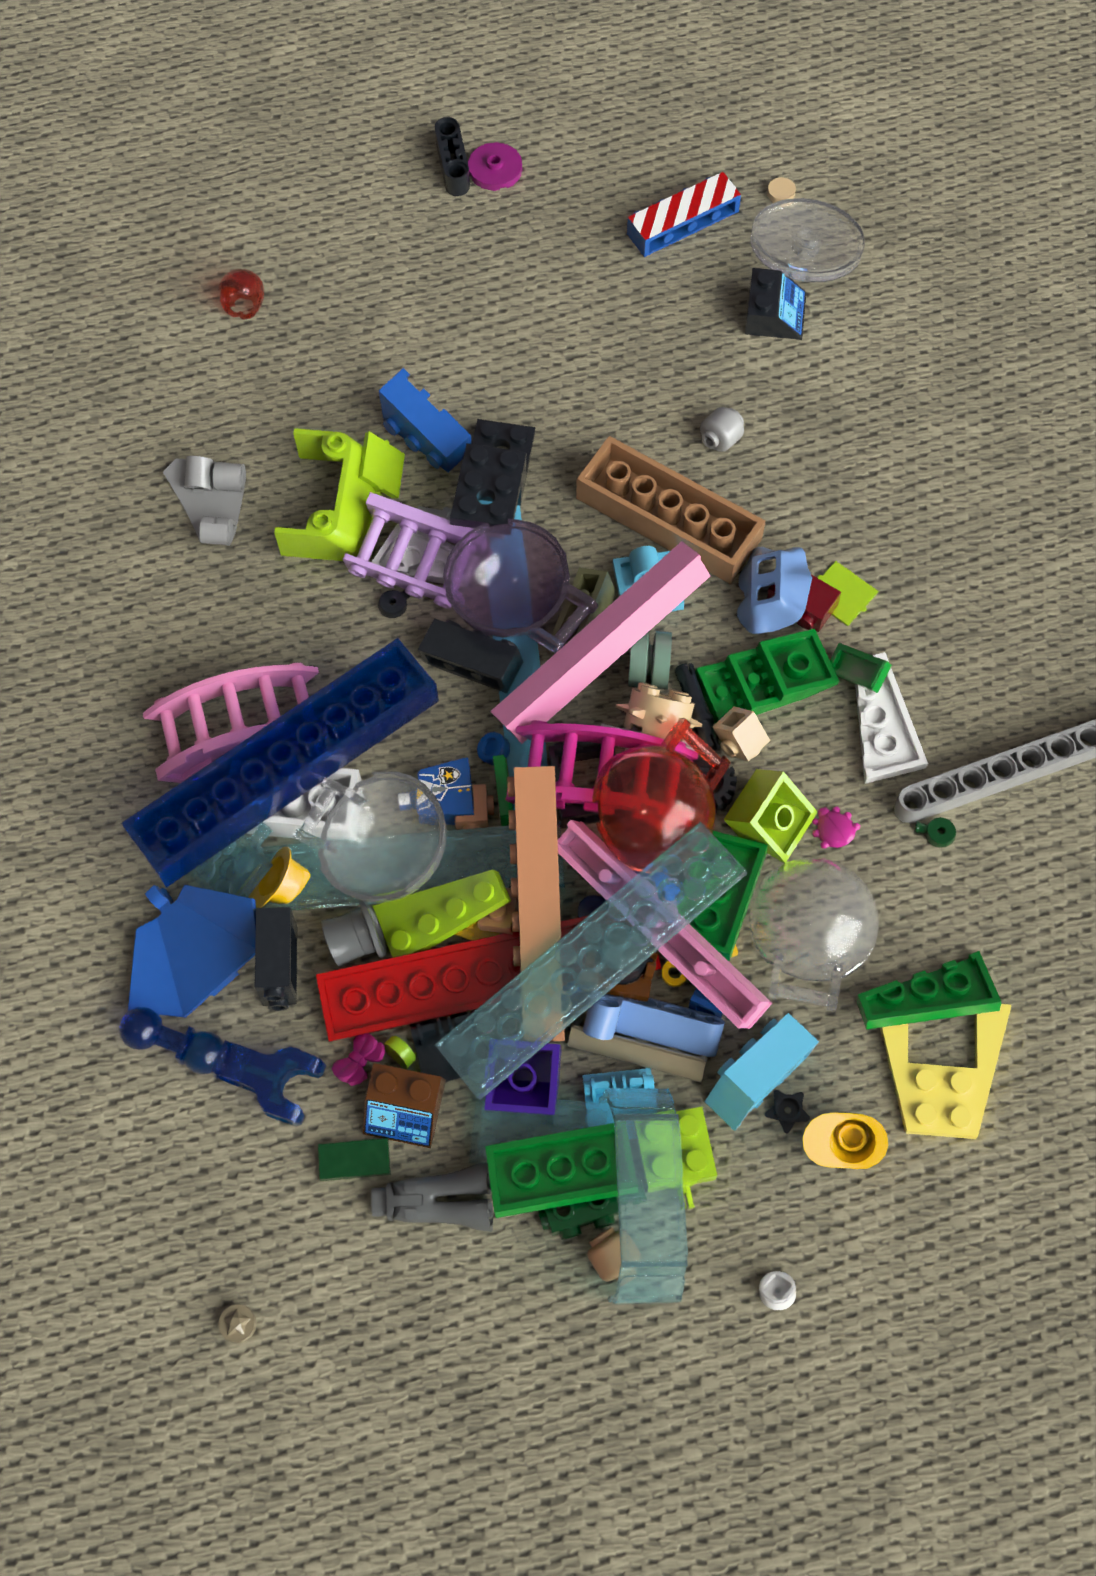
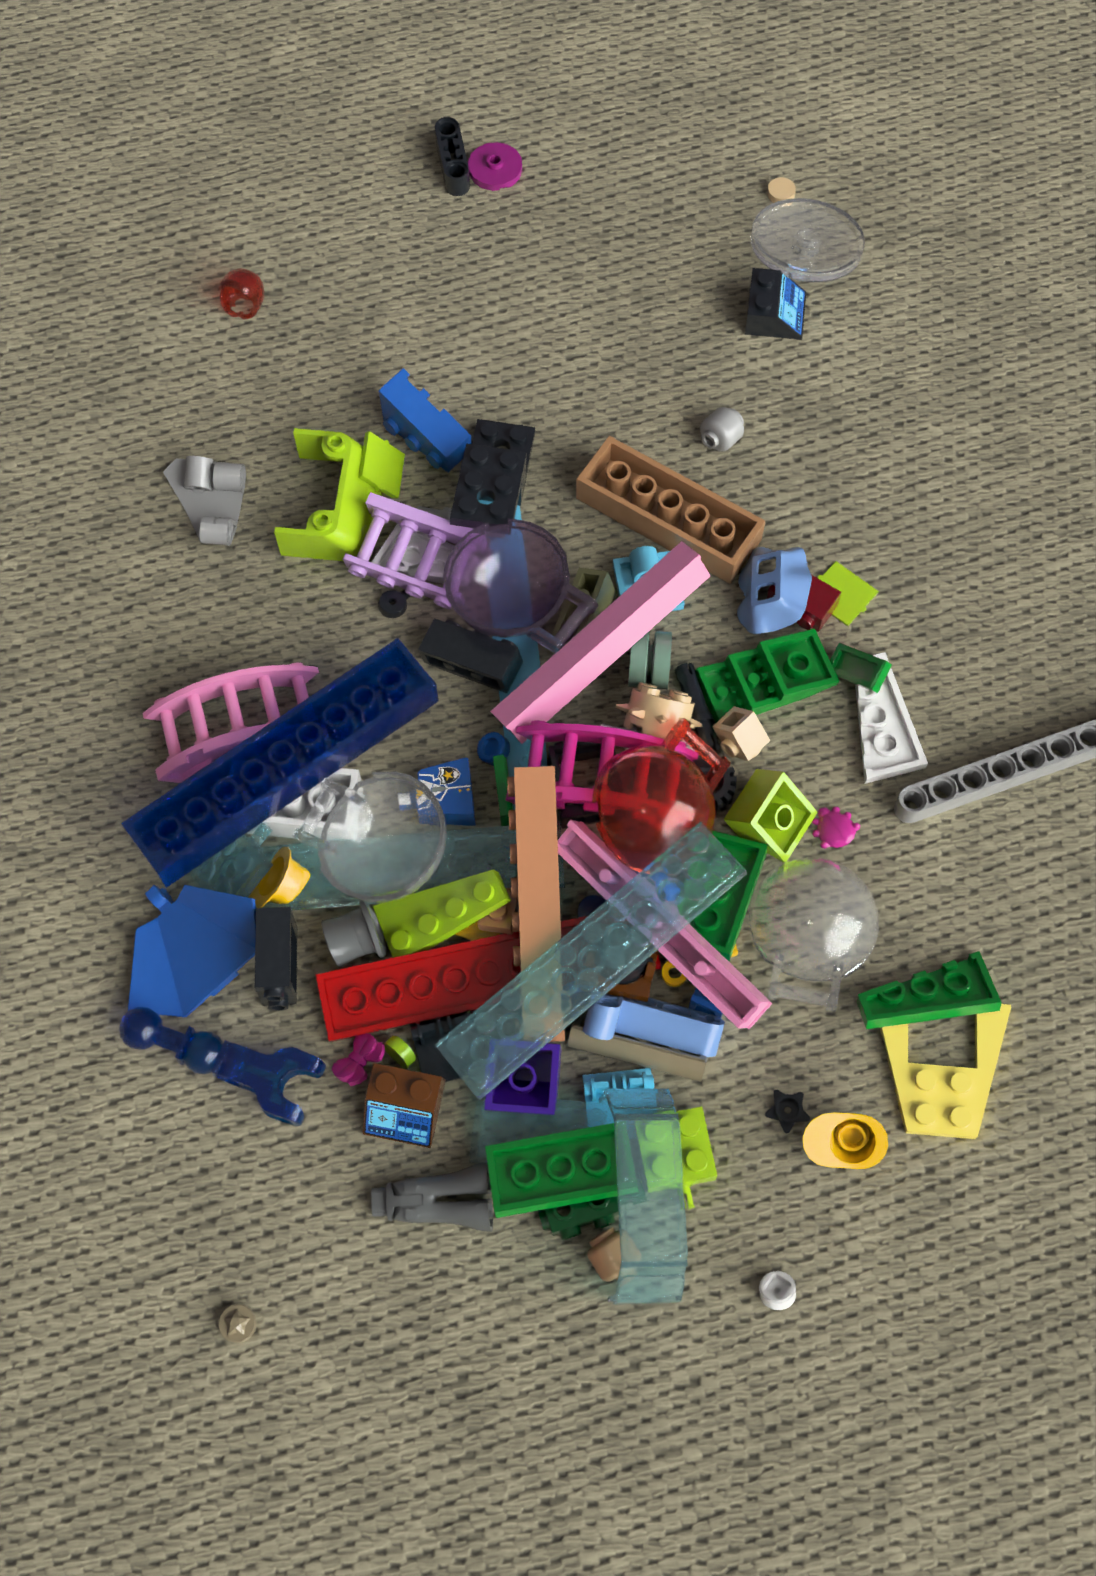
dark green tile [318,1138,391,1181] -> none
nougat bracket [455,784,494,837] -> none
brick [627,172,741,257] -> none
medium azure wedge [704,1013,819,1131] -> none
dark green piece [914,817,956,848] -> none

